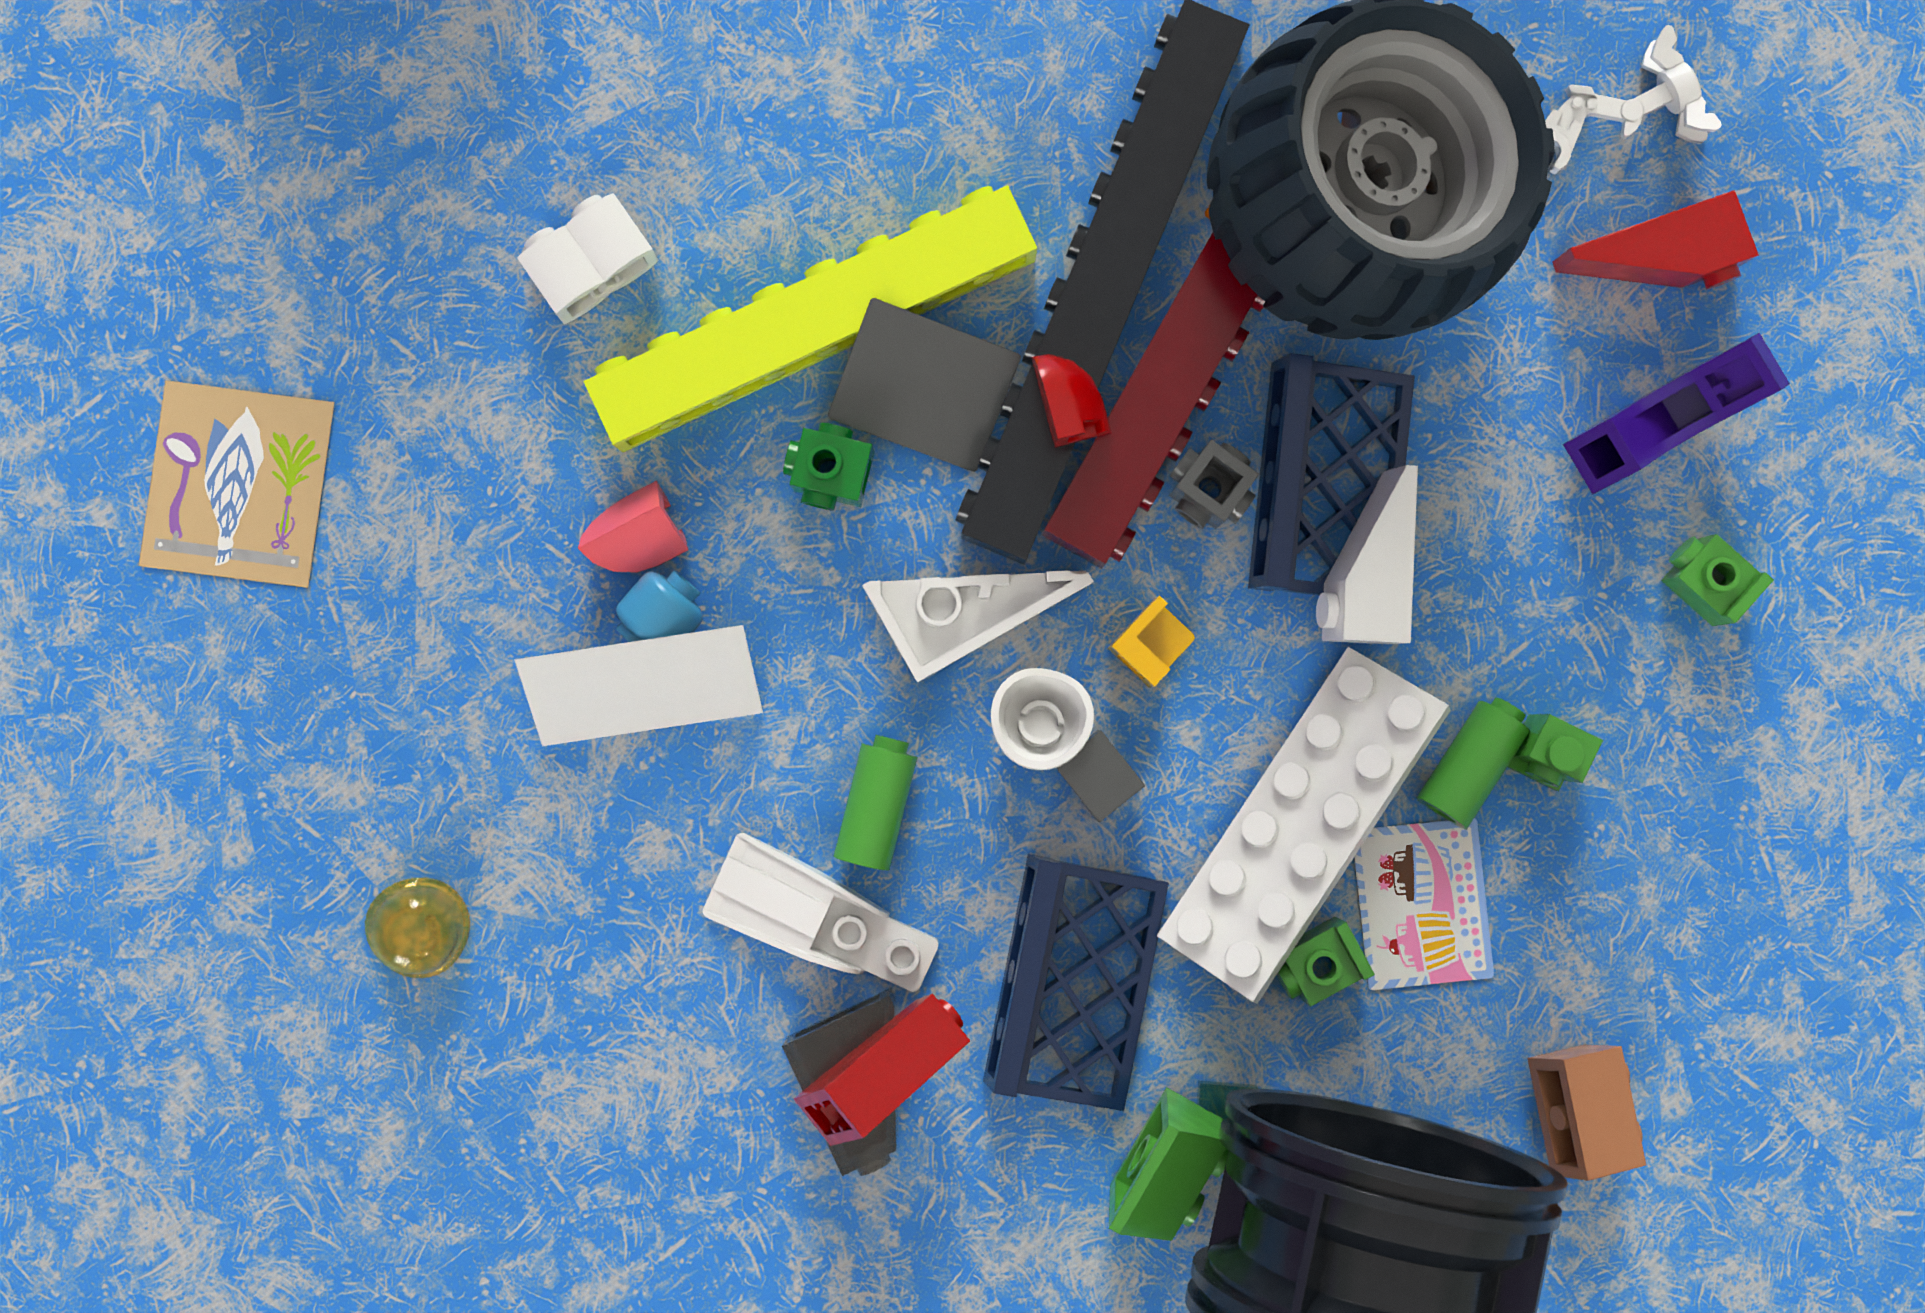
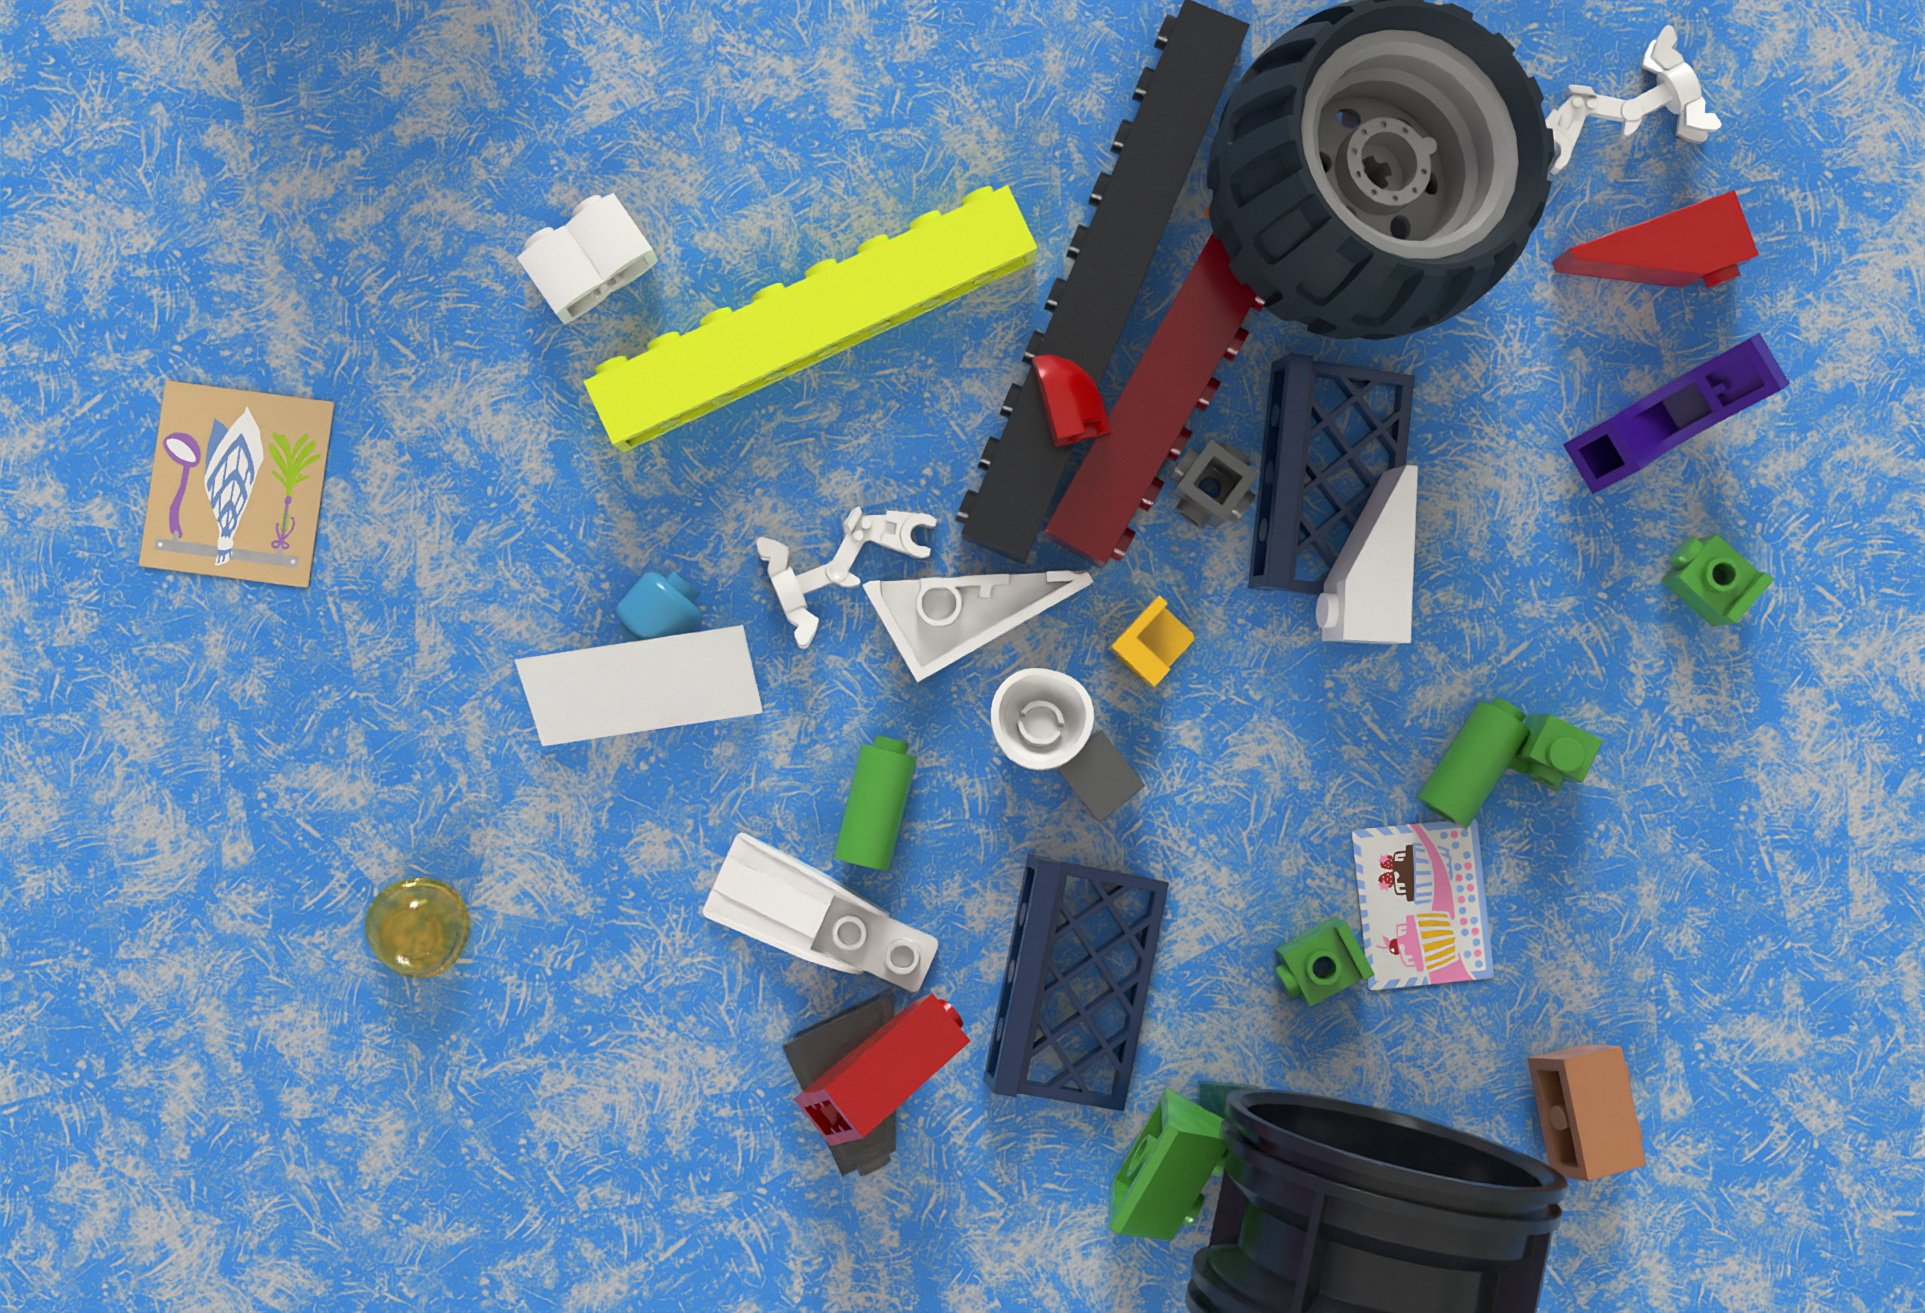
coral brick [578,480,688,573] -> none
green brick [783,423,875,511] -> none
dark grey sticker [828,298,1021,472] -> none
white plate [1157,647,1451,1004] -> none
none -> white piece [756,506,937,649]

